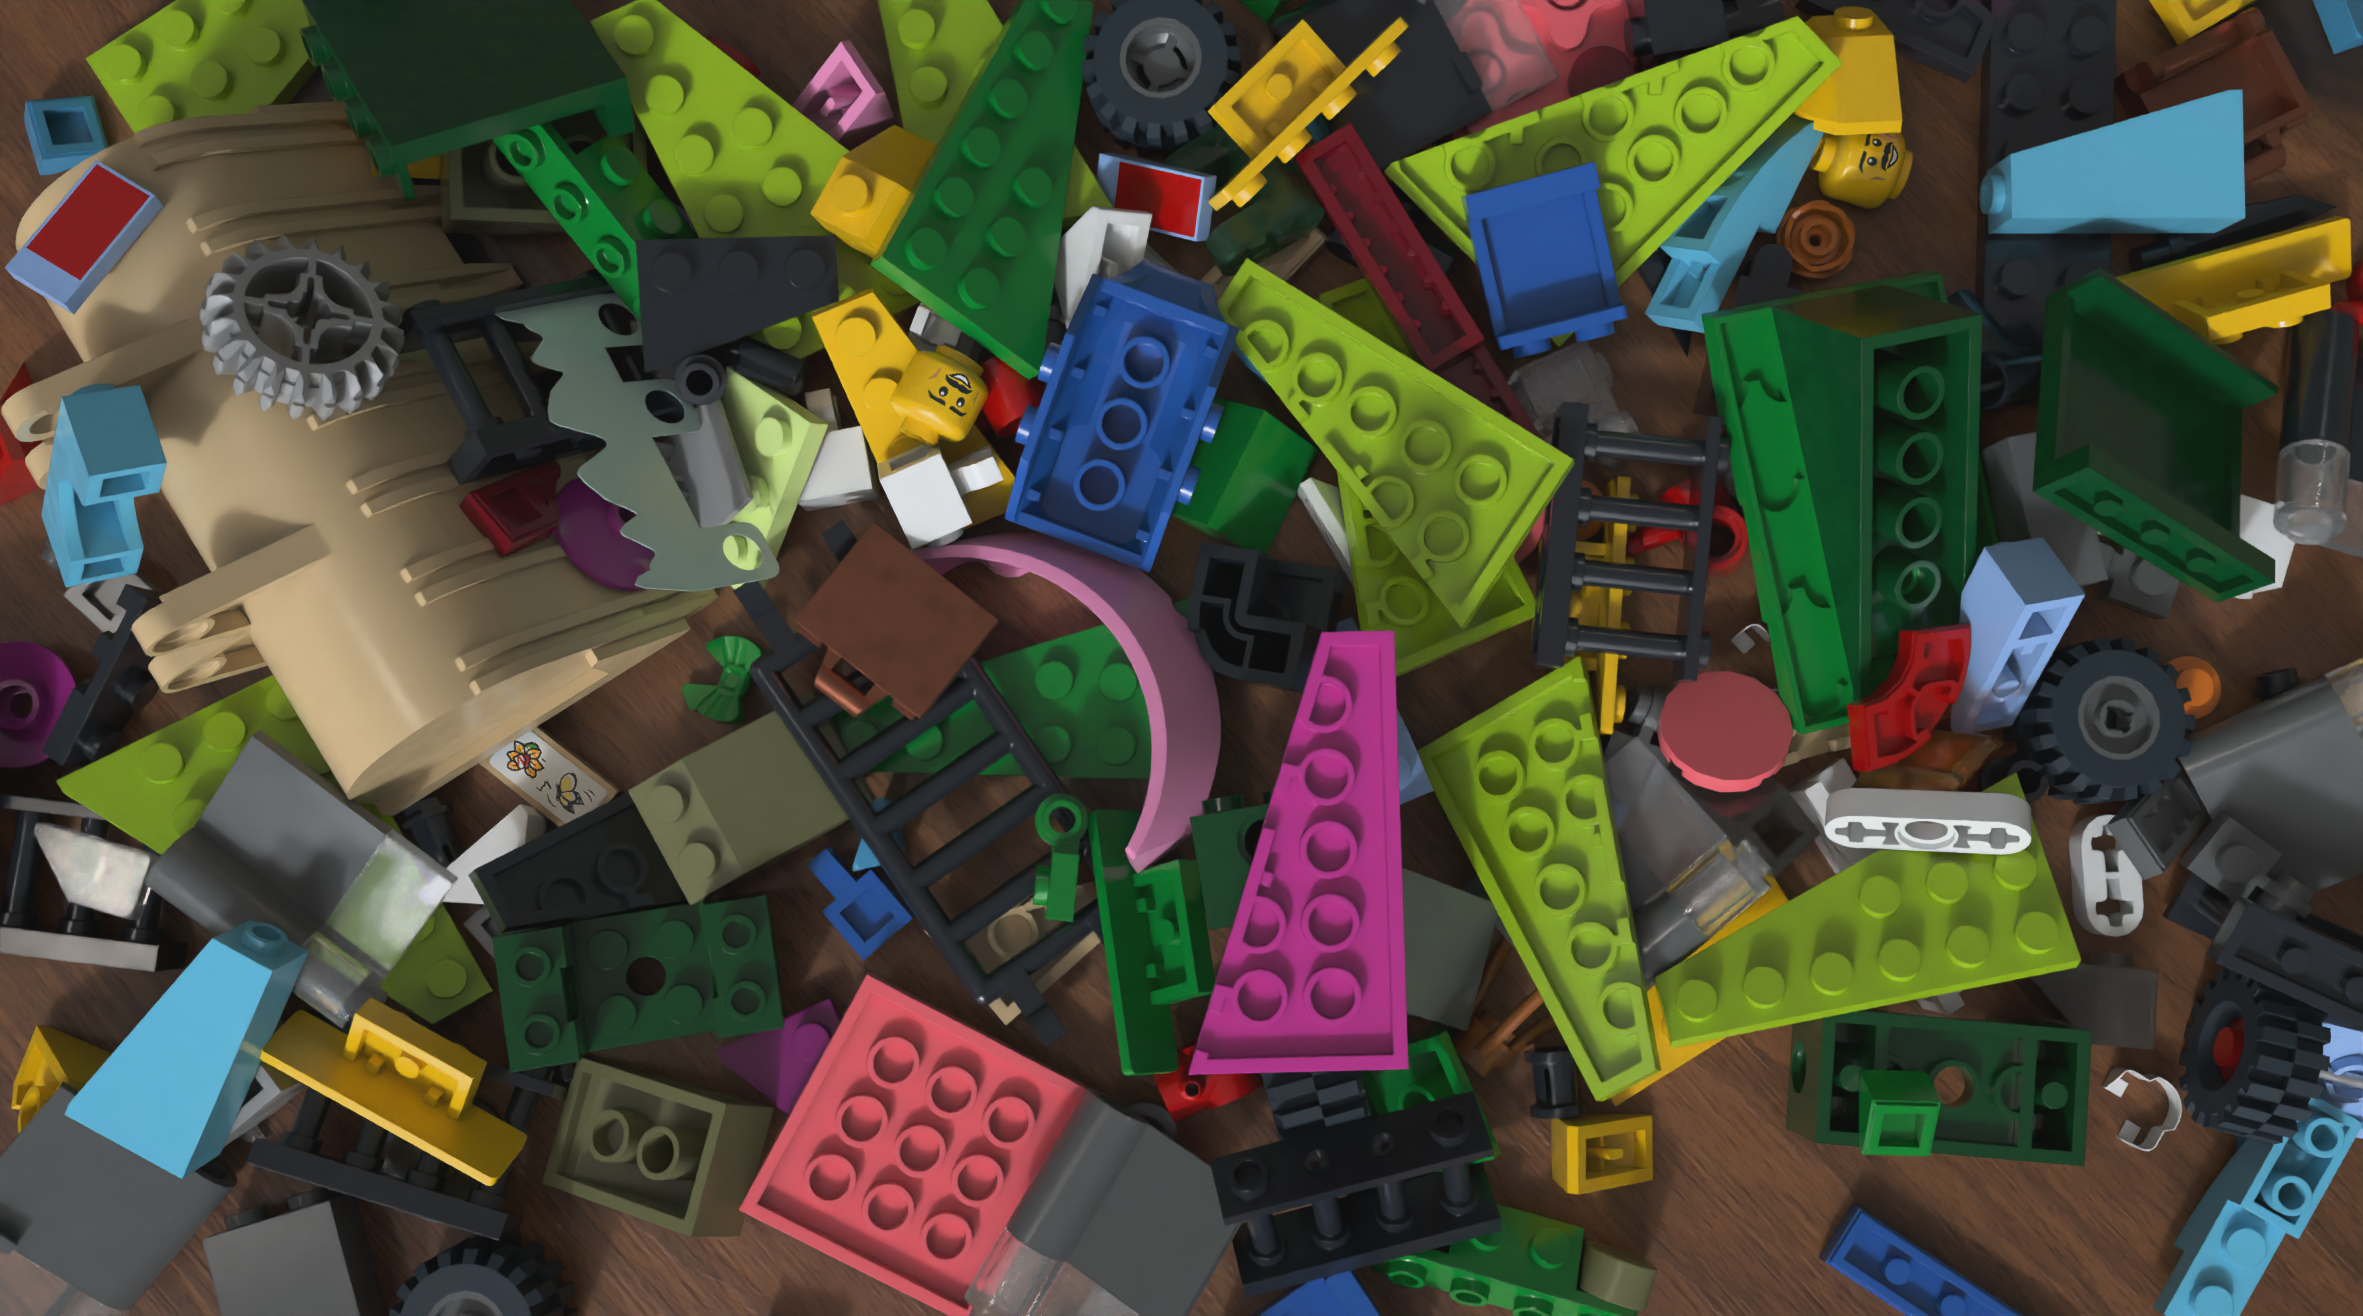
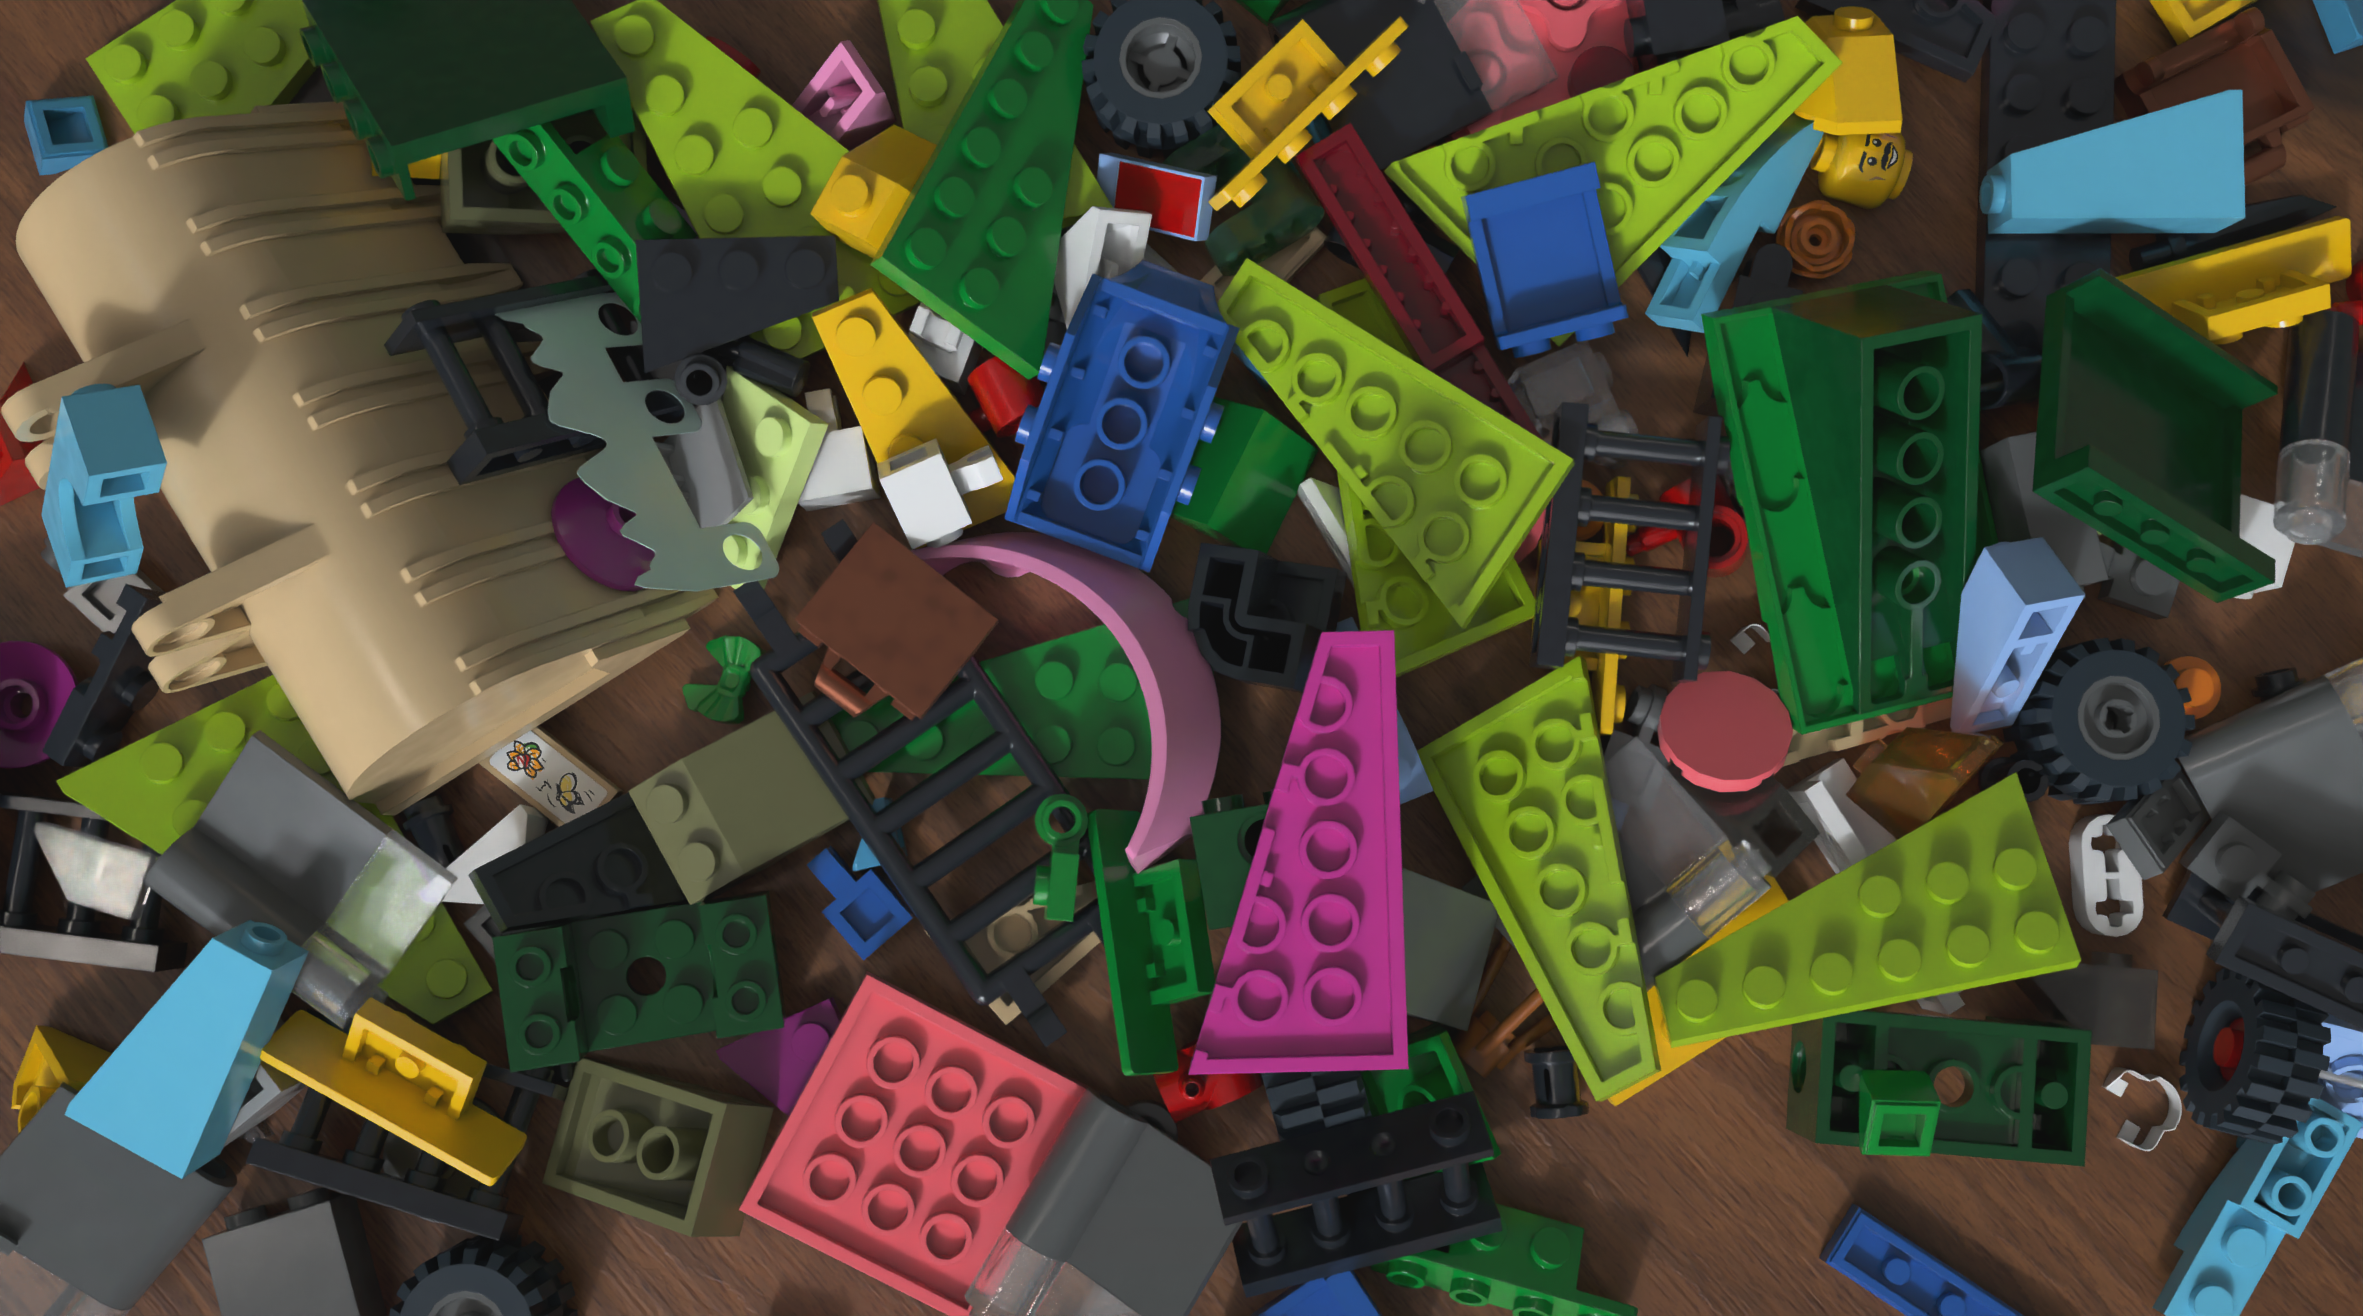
tile [5,160,163,314] -> none
light grey gear [199,233,404,422] -> none
dark red tile [459,460,561,558] -> none
yellow head [890,345,989,448] -> none
yellow slope [1551,1113,1653,1195] -> none
olive piece [1577,1238,1657,1311] -> none
white beam [1825,788,2031,854] -> none
red tile [1847,623,1971,772] -> none

